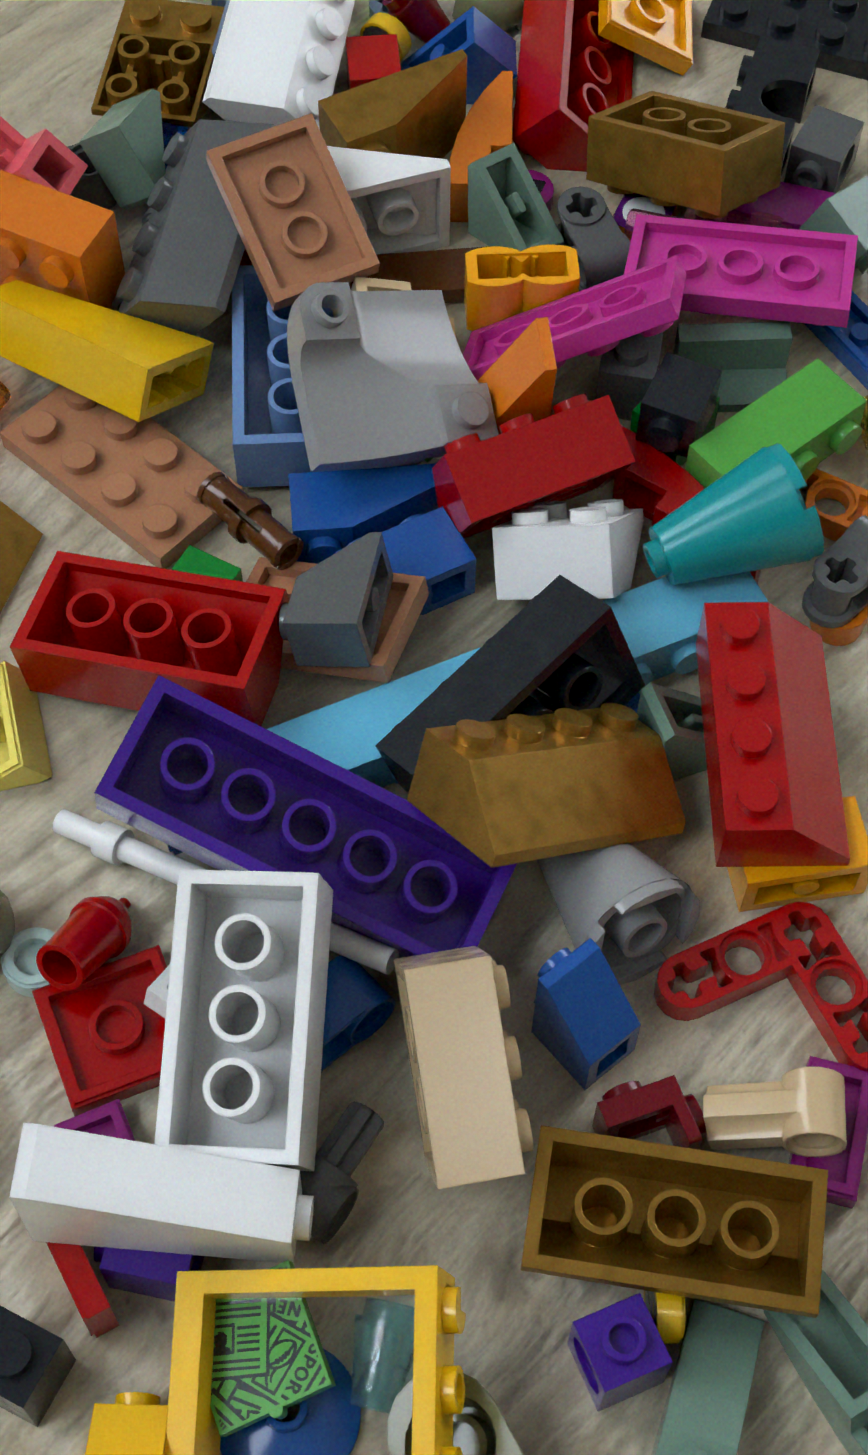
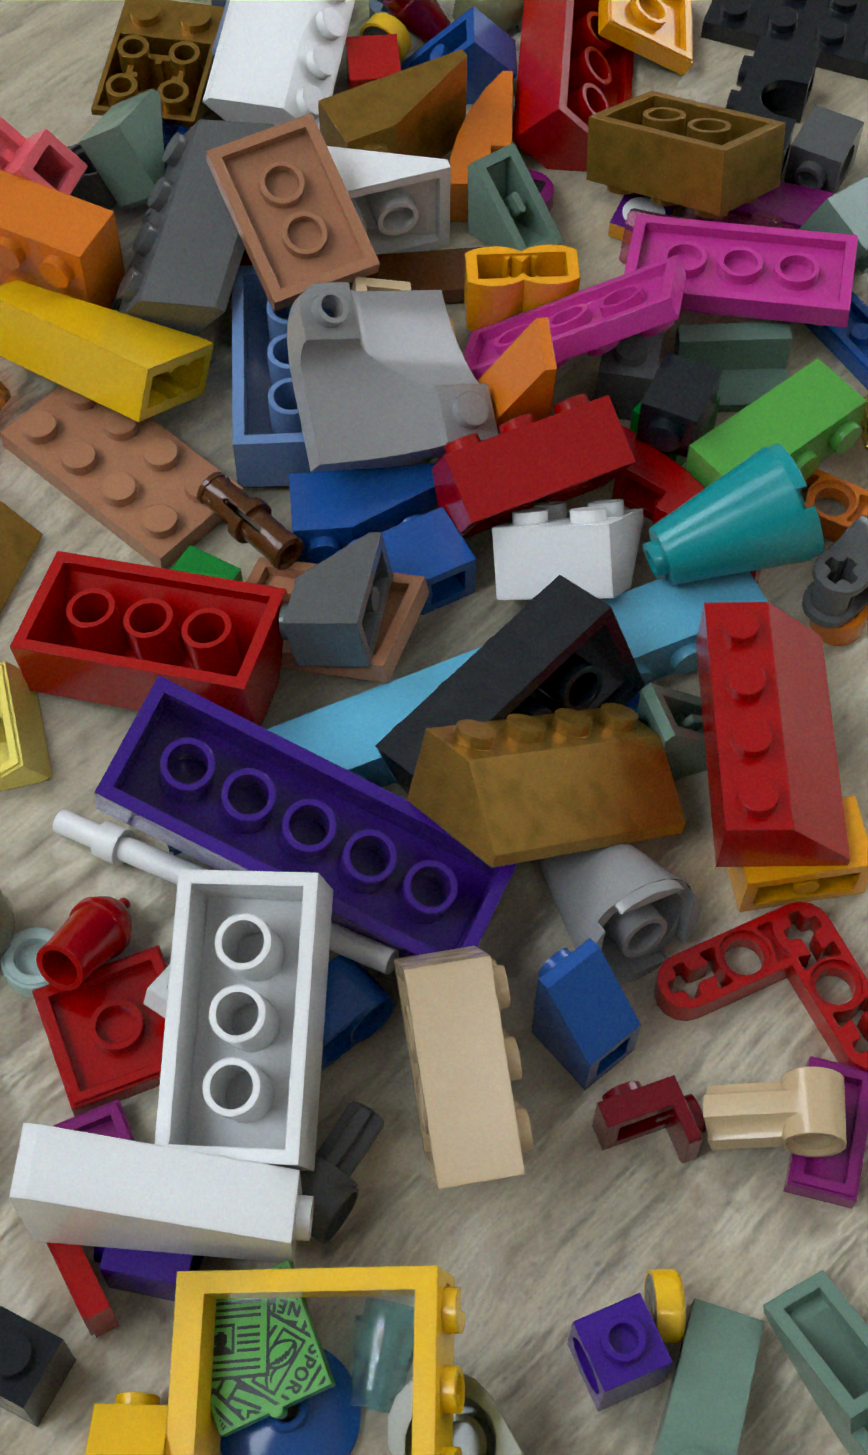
pearl gold slope [521,1125,828,1318] -> none
dark grey piece [557,186,630,291] -> none

